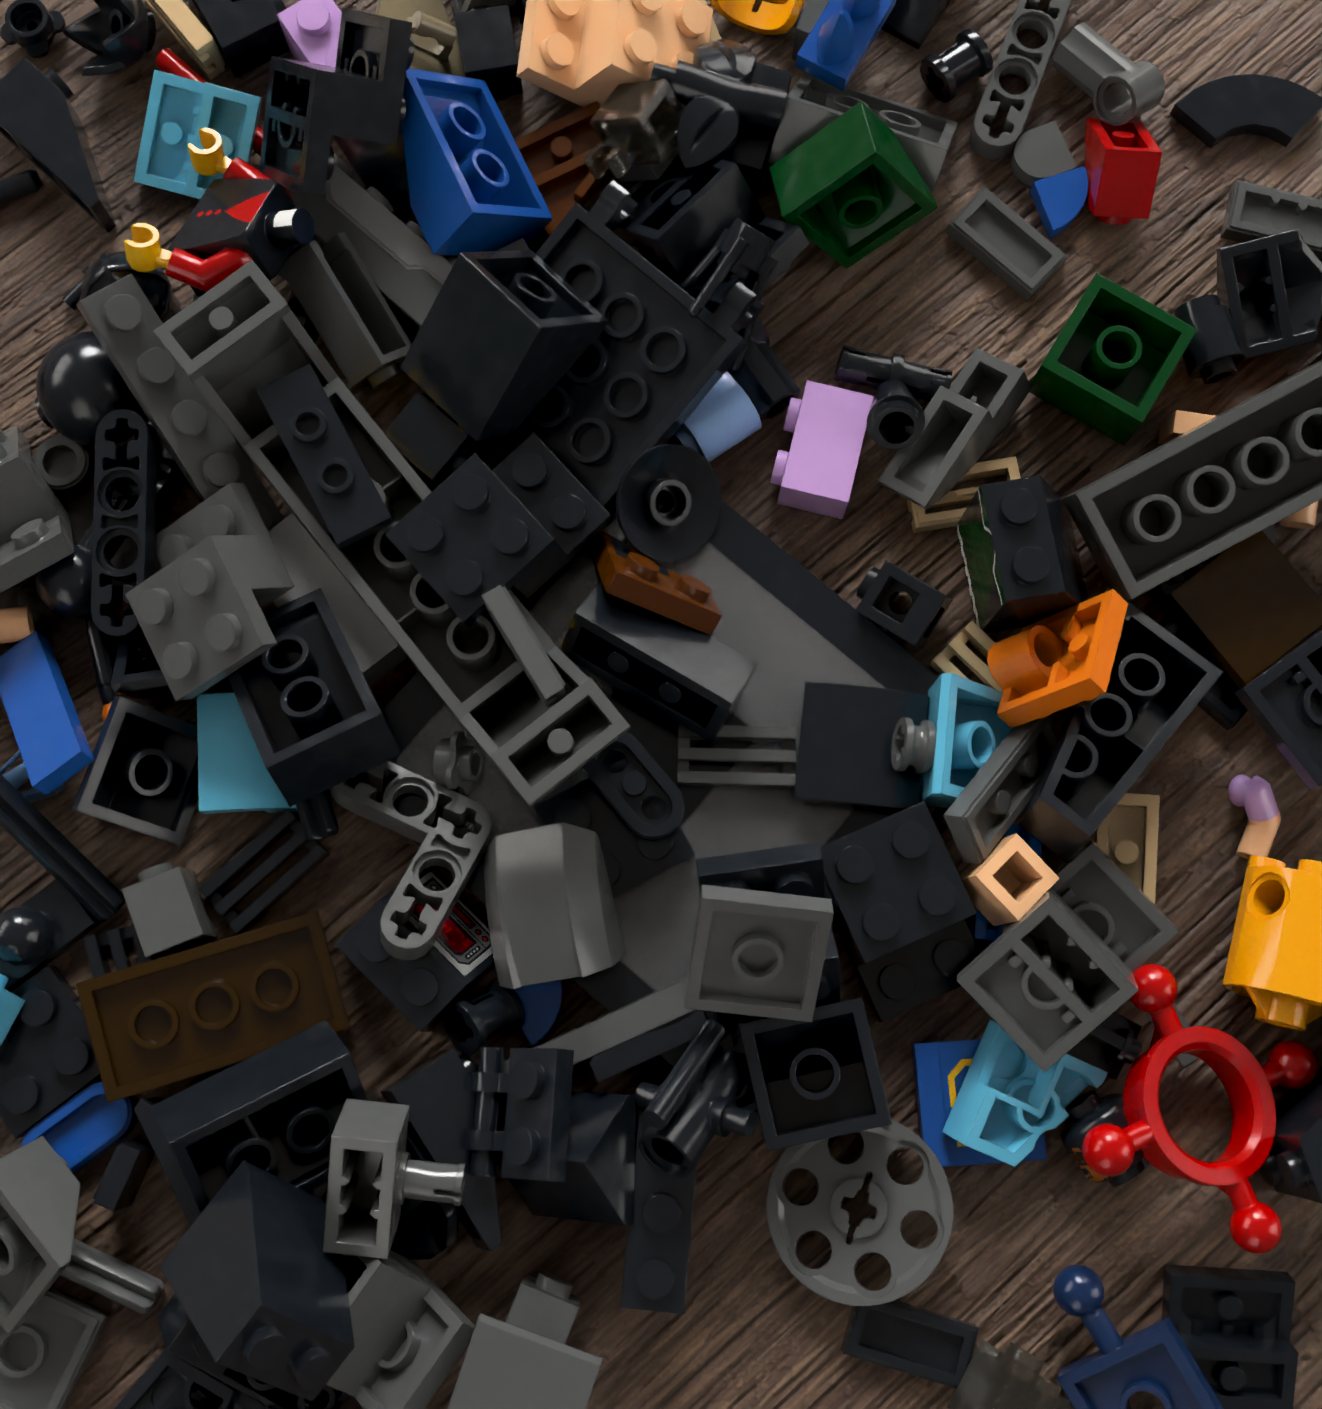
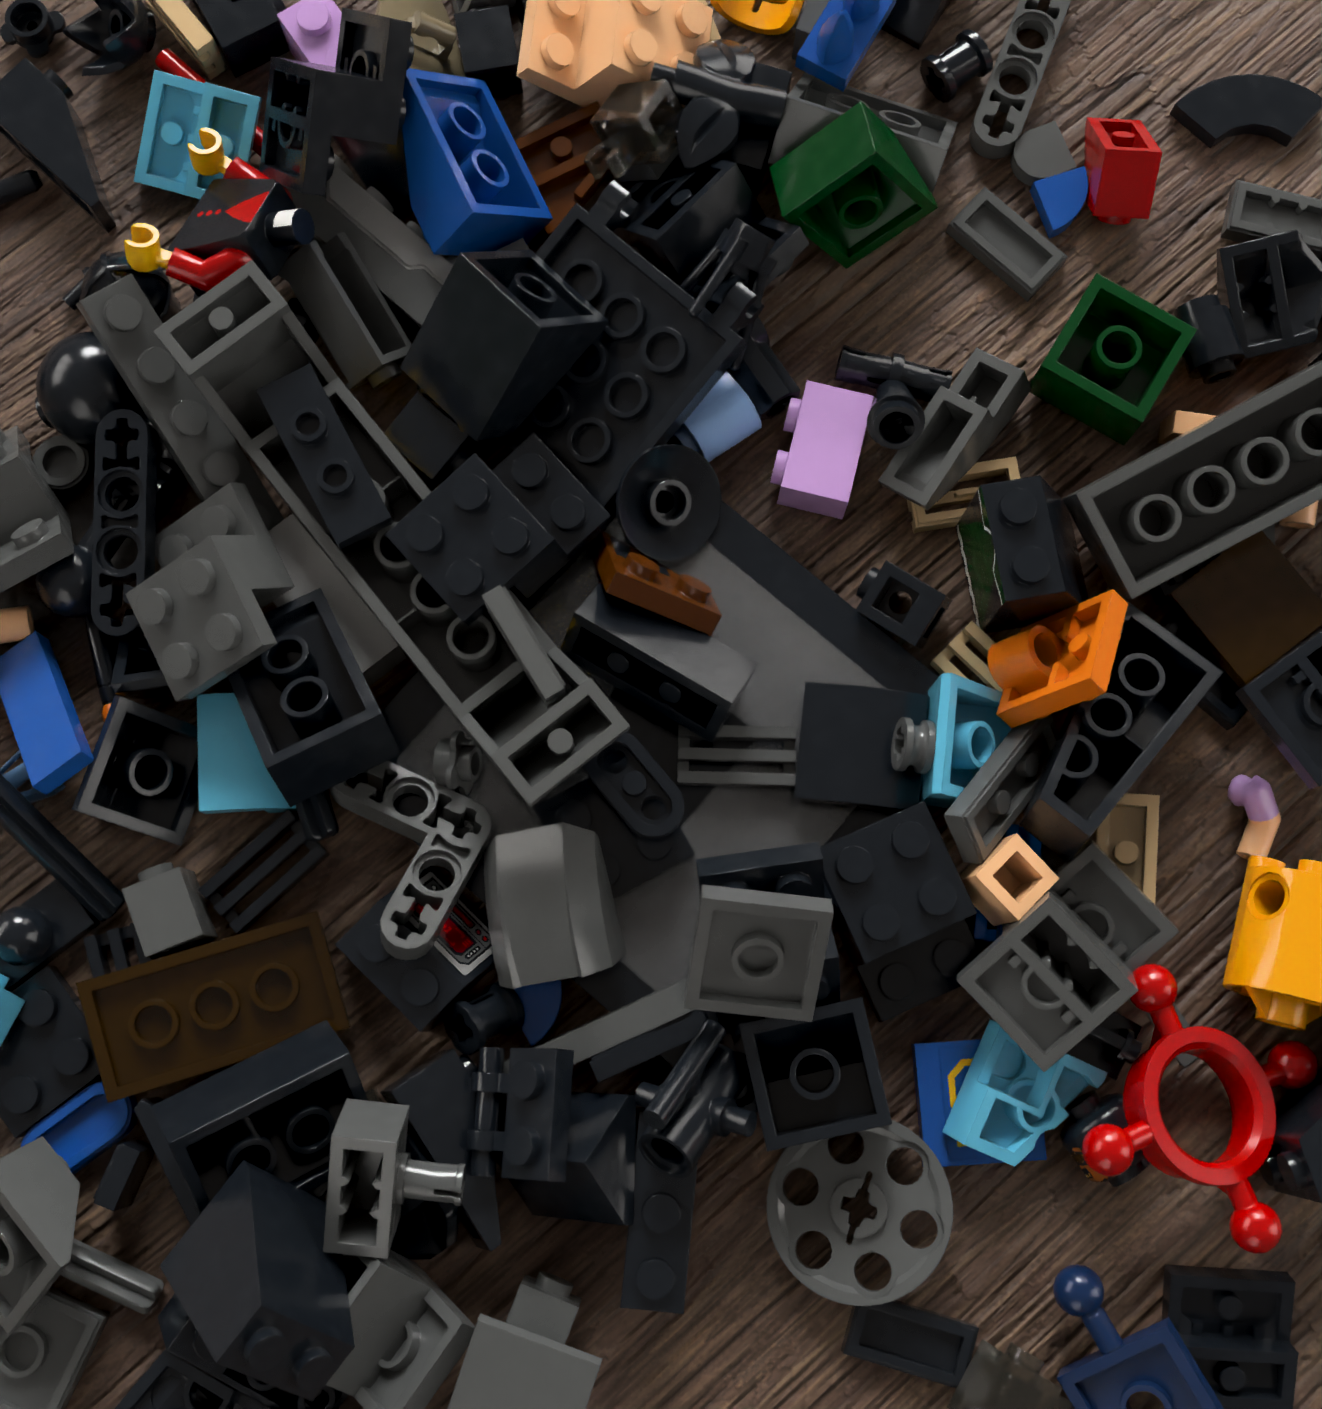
dark grey piece [1052,22,1165,126] -> none

